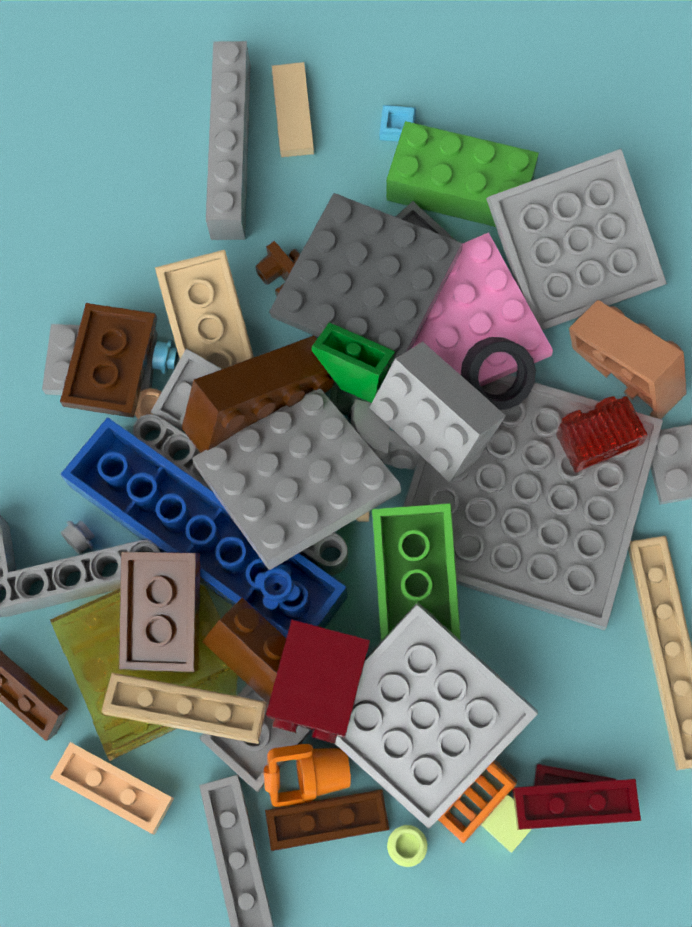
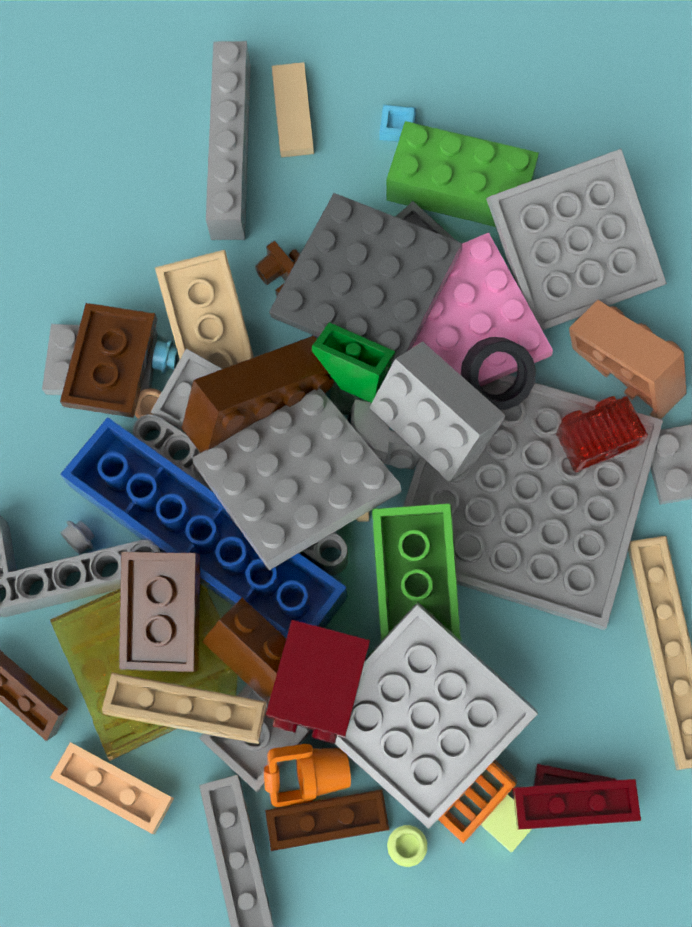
blue plate [255,564,300,610] -> none

